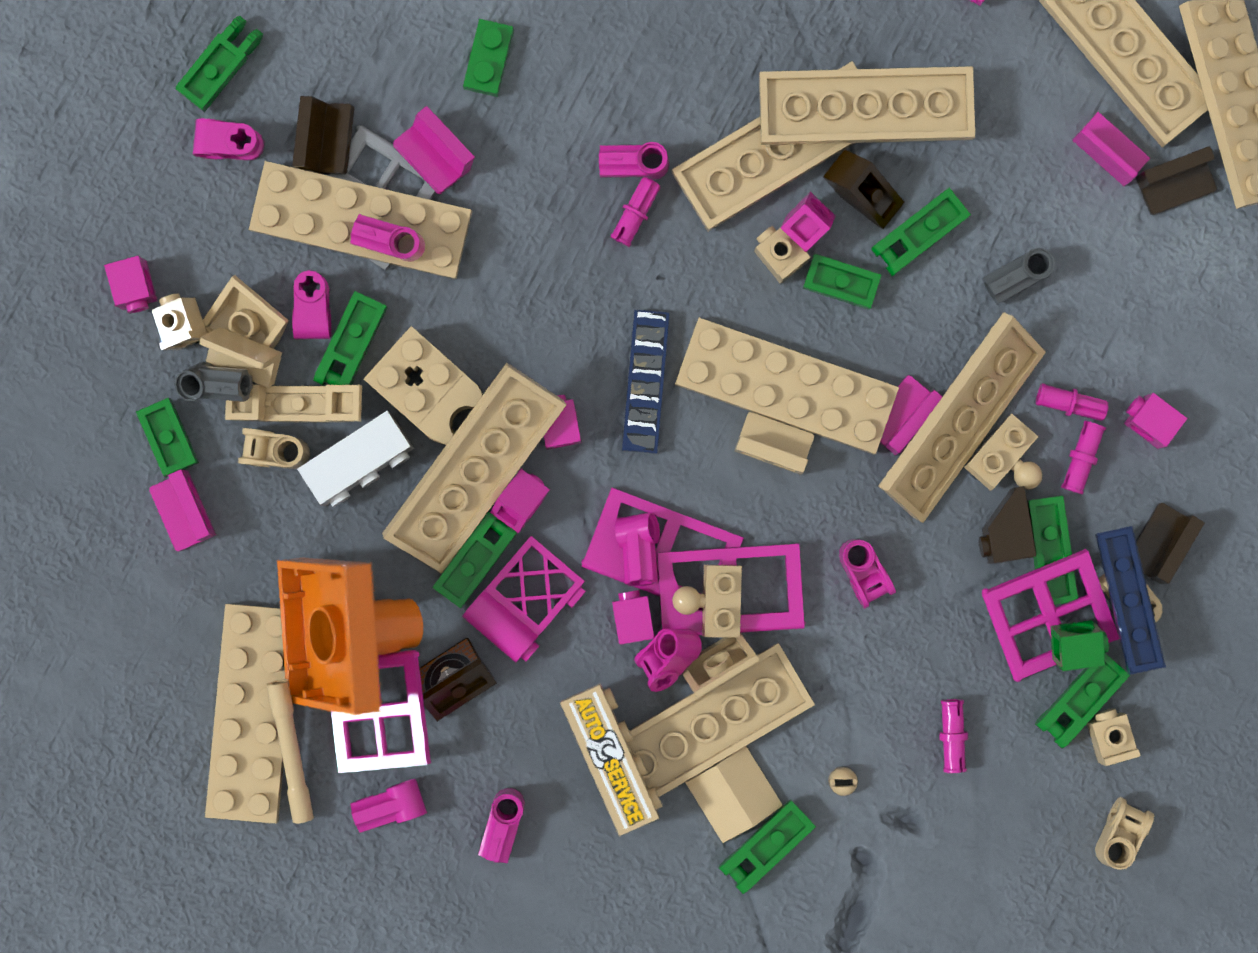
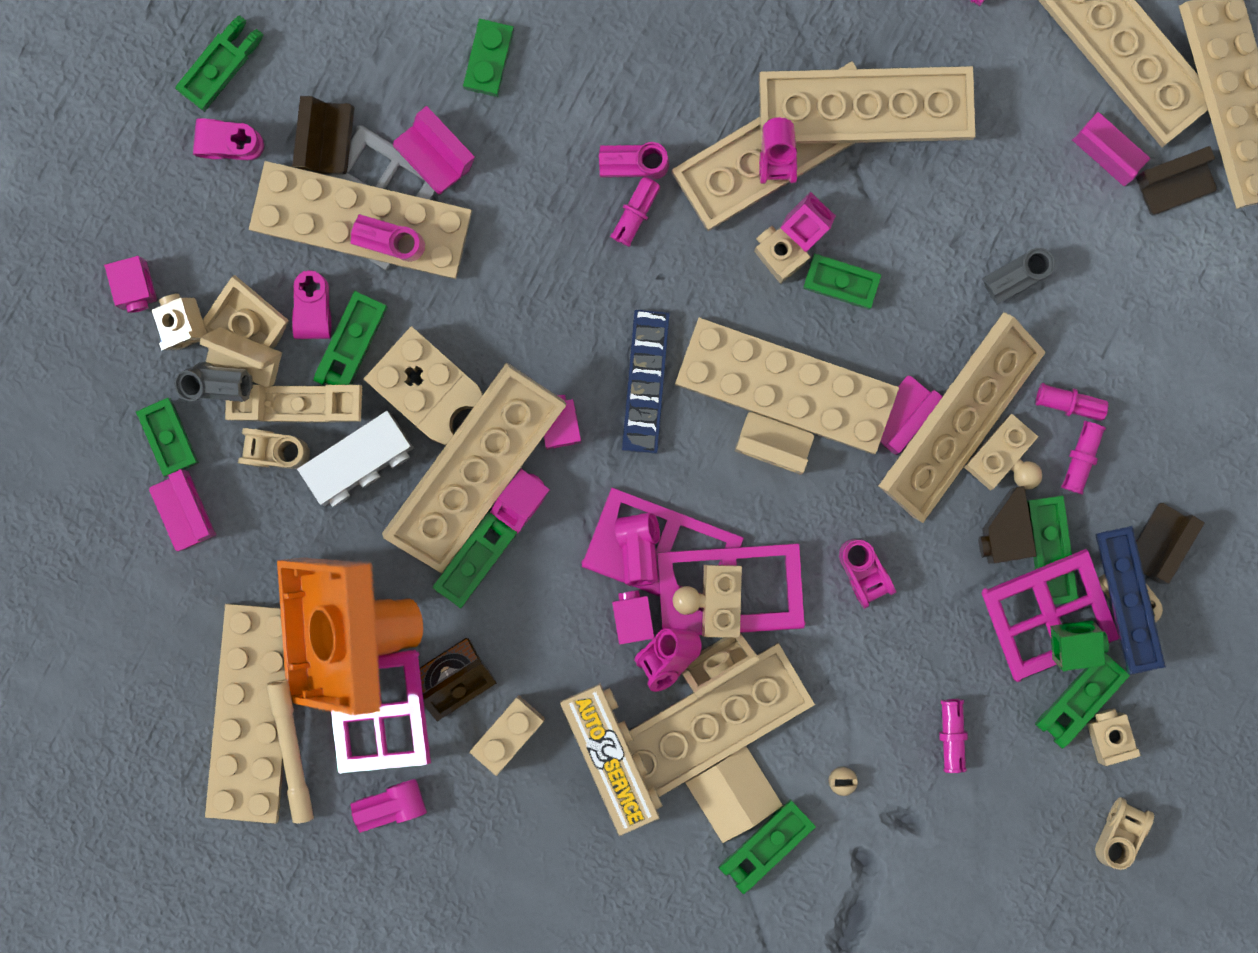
dark pink piece [462,536,586,663] -> none
dark pink piece [478,788,525,863] -> none
dark brown slope [823,150,905,229] -> none
green plate [871,187,971,277] -> none
dark pink brick [1124,393,1188,449] -> none
none -> tan brick [469,695,545,776]
none -> dark pink piece [759,117,797,184]

